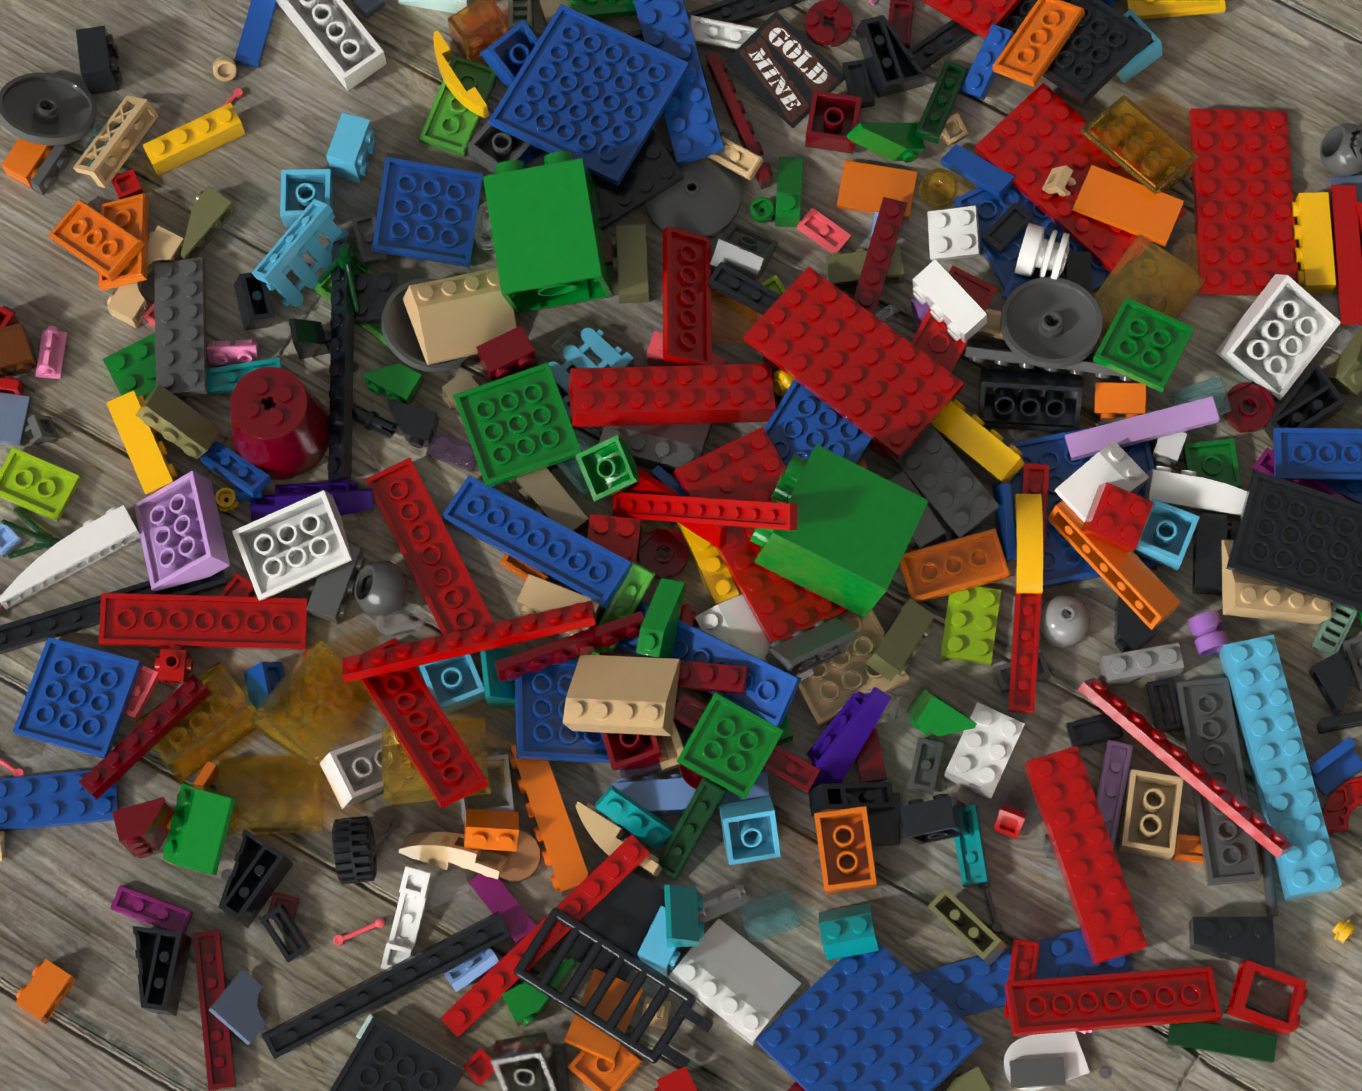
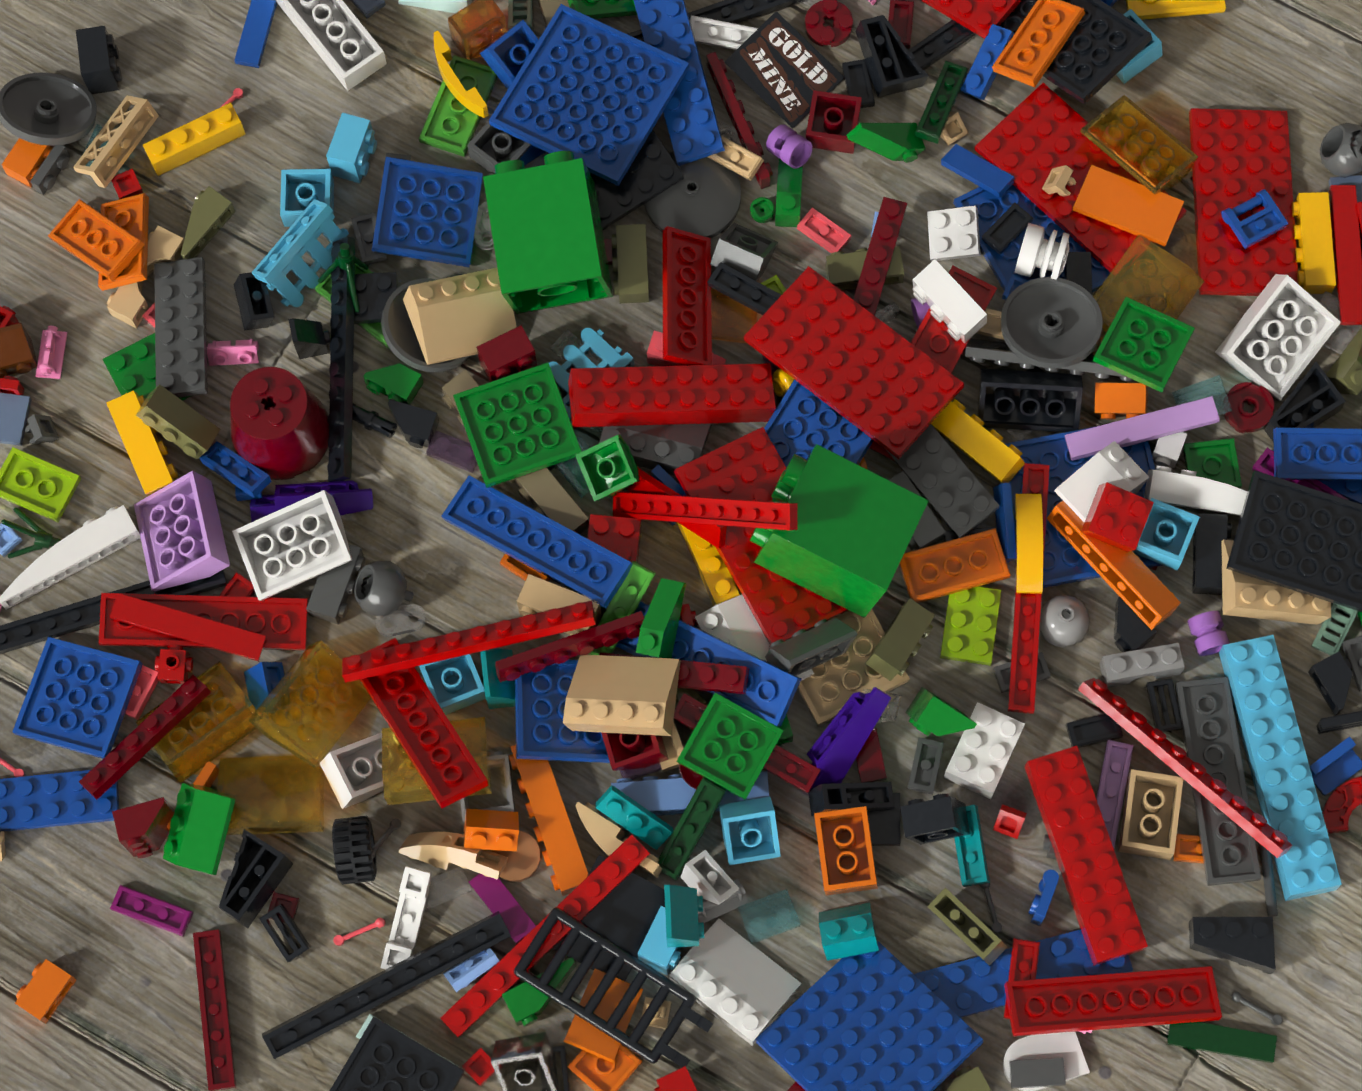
black wedge [132,926,192,1016] -> none
teal plate [207,357,282,396] -> none
sand blue tile [209,970,267,1045] -> none
tan tile [212,56,237,82] -> none
yellow plate [215,488,238,512] -> none
red plate [365,458,494,635] -> none
dark red plate [638,529,689,580] -> none
orange tile [837,160,917,220] -> none
clear yellow hair [919,168,958,209] -> none
red window [1225,960,1308,1035] -> none
yellow plate [1332,919,1356,944] -> none
none -> red tile [110,593,267,662]
none -> white slope [681,850,739,905]
none -> medium lavender wheel [766,124,813,169]
none -> blue plate [1028,869,1059,926]
none -> blue plate [1221,189,1288,249]

